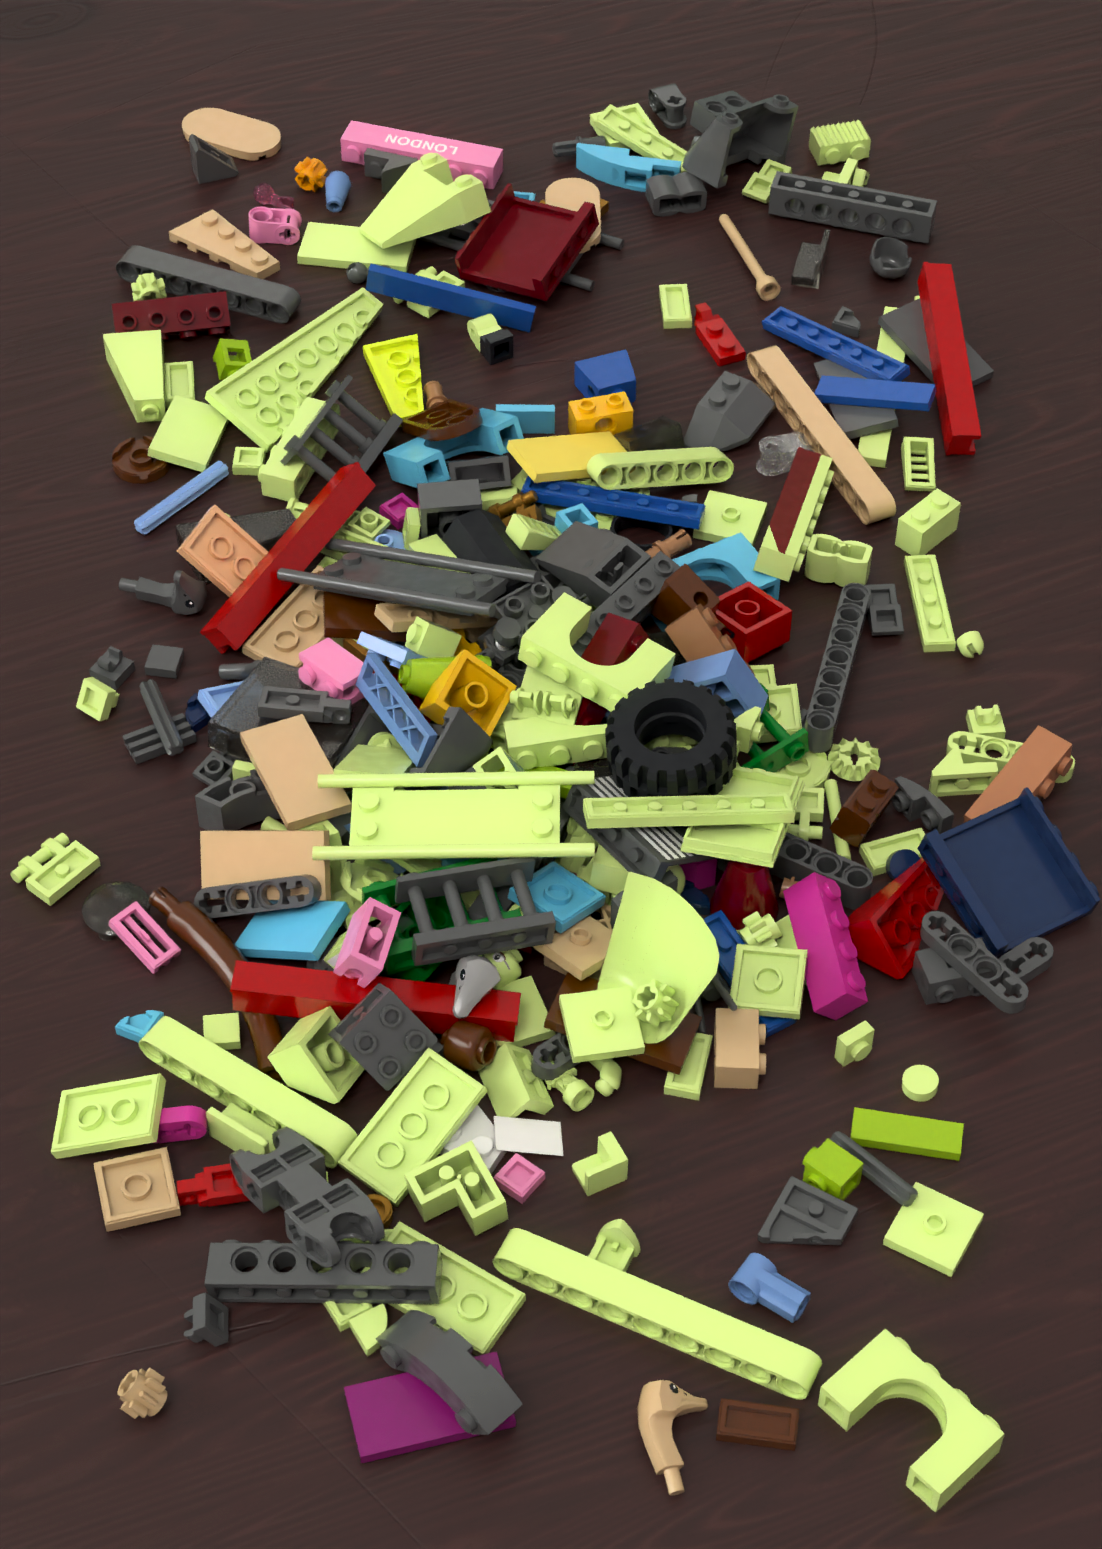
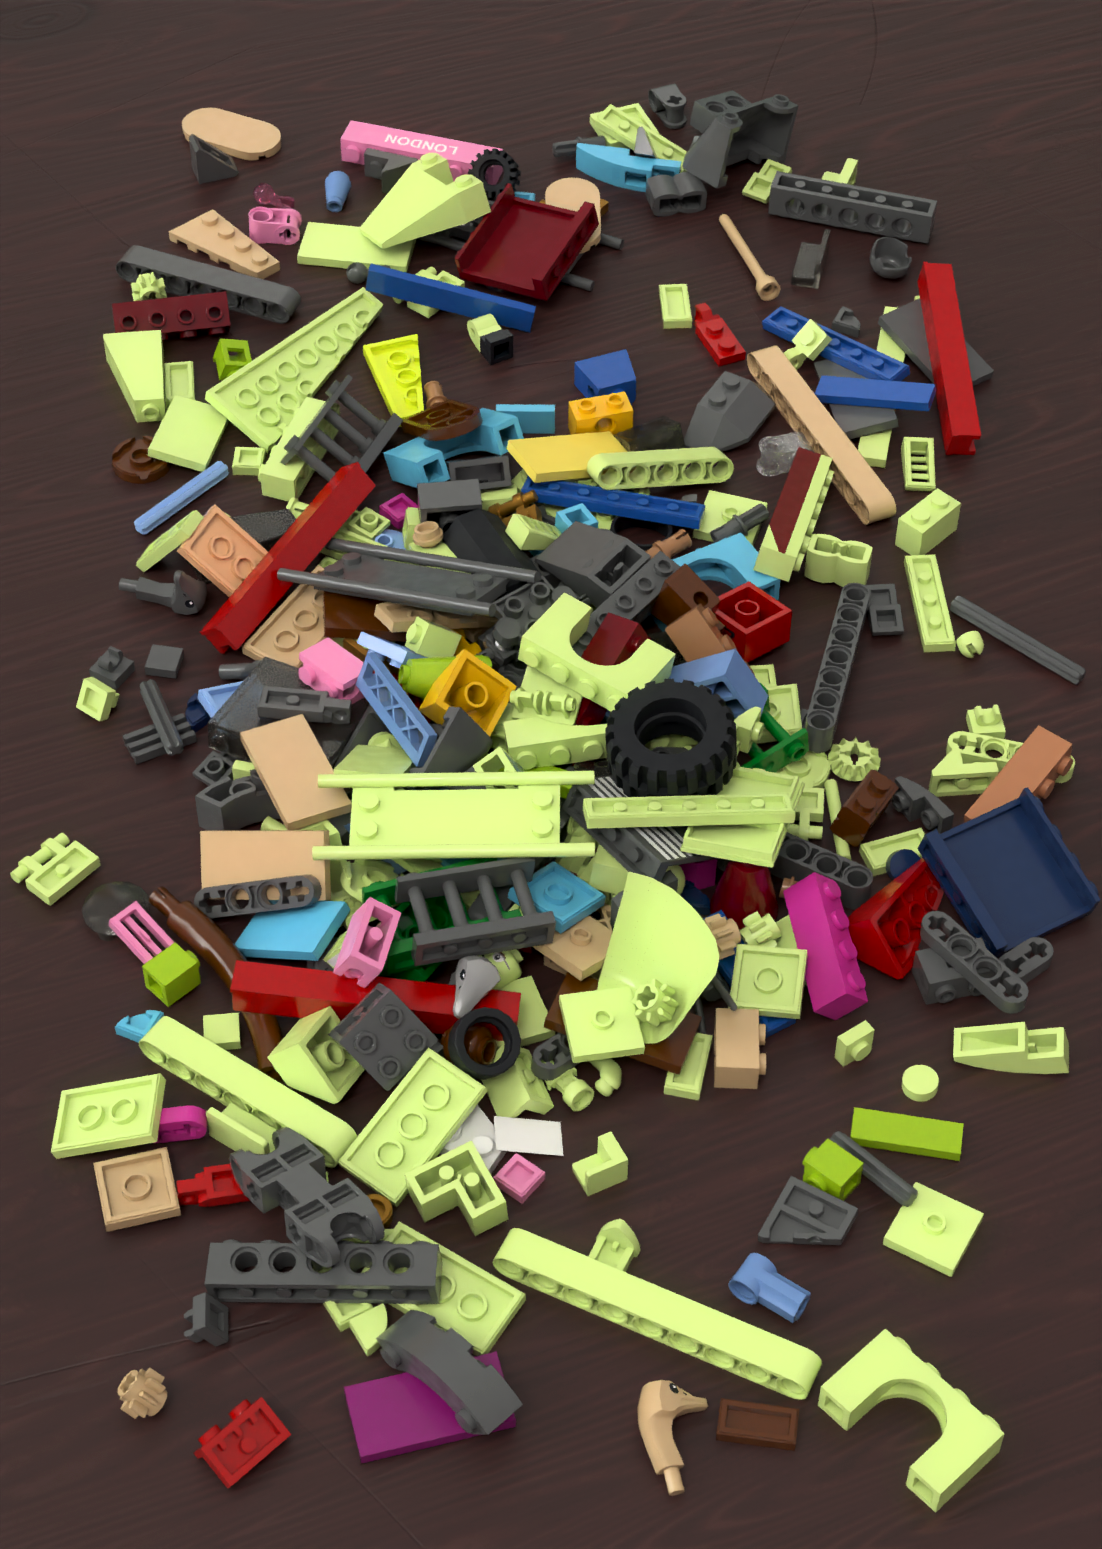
light orange gear [294,157,328,192] -> none
yellowish green brick [809,119,871,166] -> none
yellowish green tile [852,168,870,187] -> none
none -> yellowish green tile [136,510,204,572]
none -> lime brick [142,942,201,1007]
none -> red bracket [193,1397,291,1489]
none -> tan plate [413,521,444,548]
none -> black tyre [448,1007,521,1080]
none -> black tyre [468,148,521,200]
none -> slope [634,127,658,159]
none -> tan gear [704,913,741,960]
none -> dark grey axle [710,504,770,543]
none -> yellowish green plate [784,319,832,370]
none -> dark grey axle [950,596,1086,685]
none -> yellowish green slope [953,1022,1069,1074]

